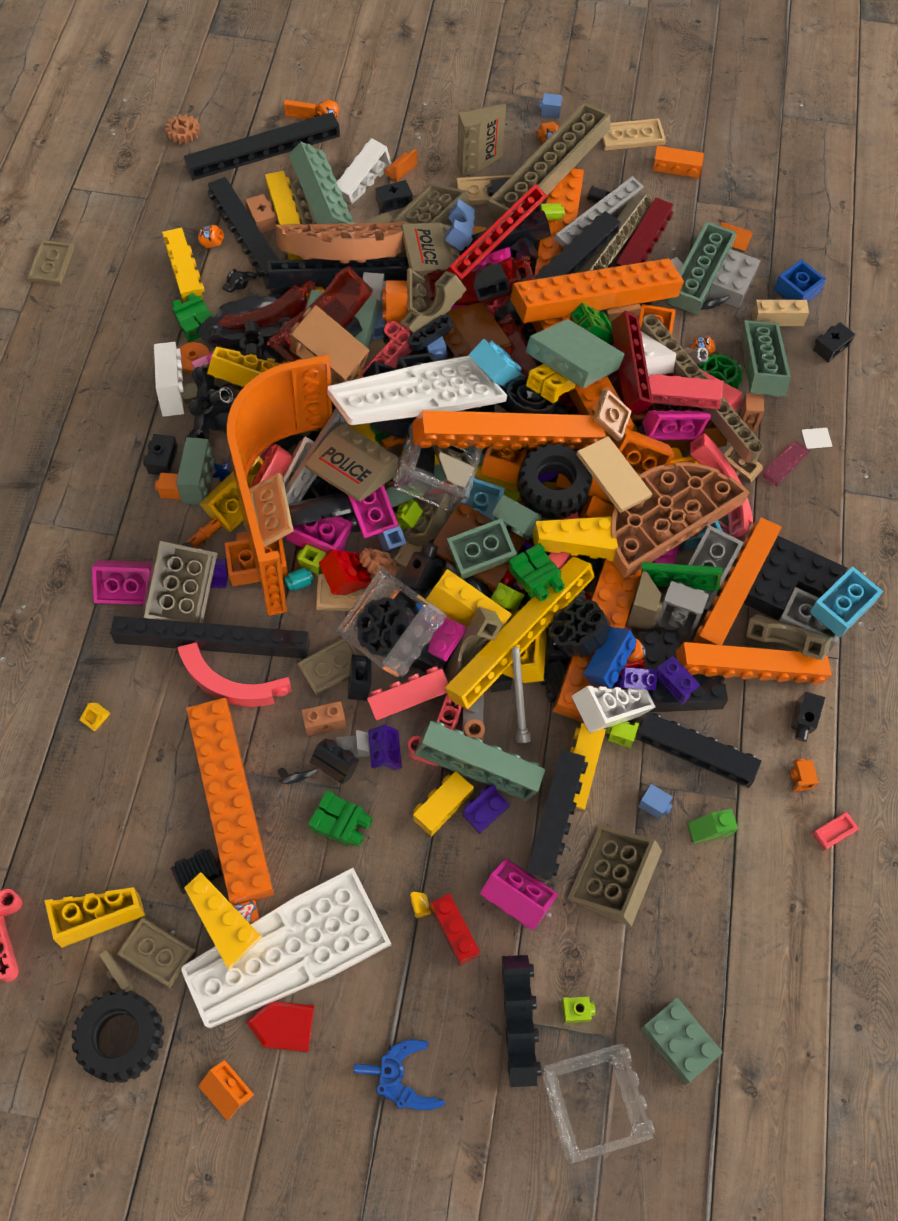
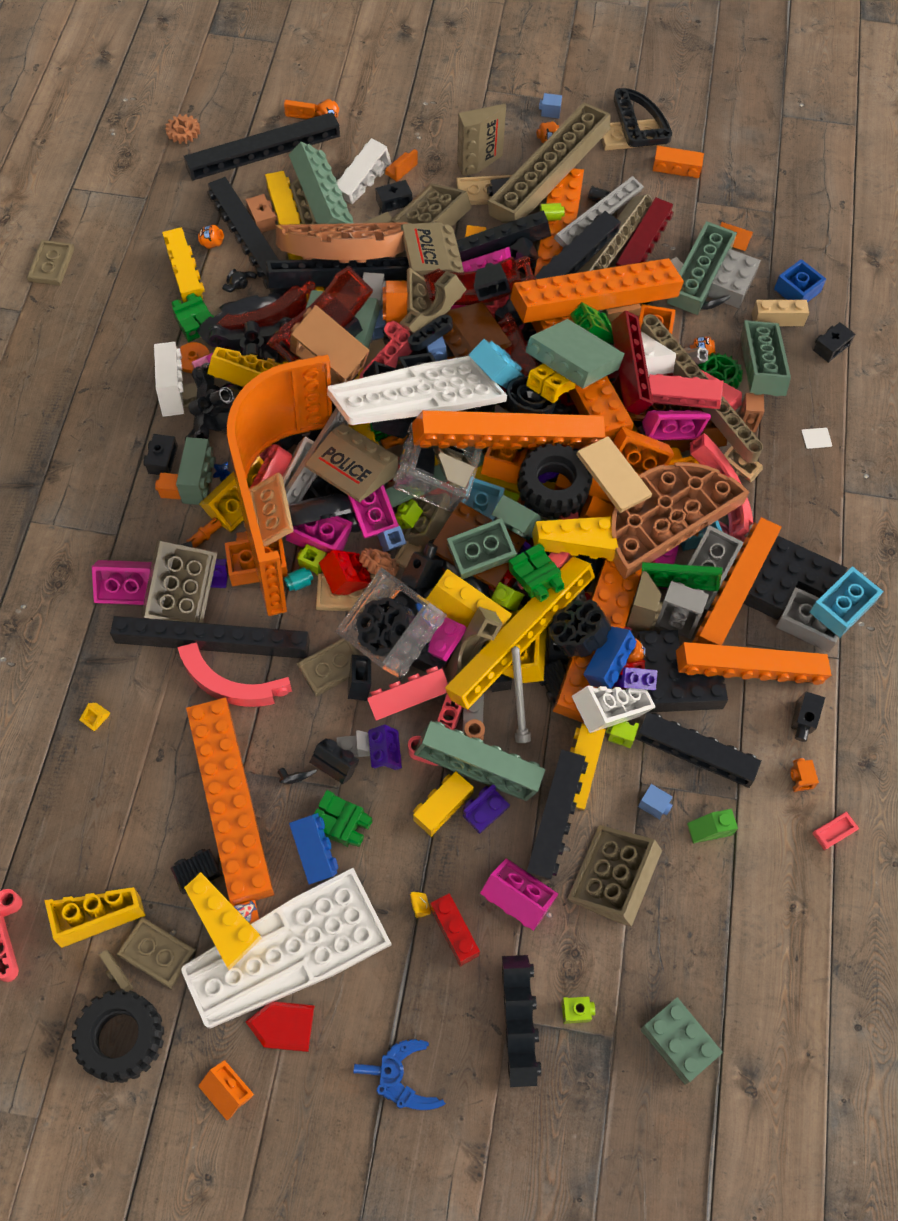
nougat brick [302,701,347,737] -> none
red brick [444,184,547,281] -> none
medium blue arch [445,199,475,251] -> none
clear window [541,1043,655,1165] -> none
medium nougat tile [592,389,632,442] -> none
dark purple bracket [657,656,700,705] -> none
dark tan arch [746,614,832,660] -> none
clear pink tile [763,441,810,487] -> none
none -> blue brick [289,813,338,884]
none -> black beam [614,88,672,147]

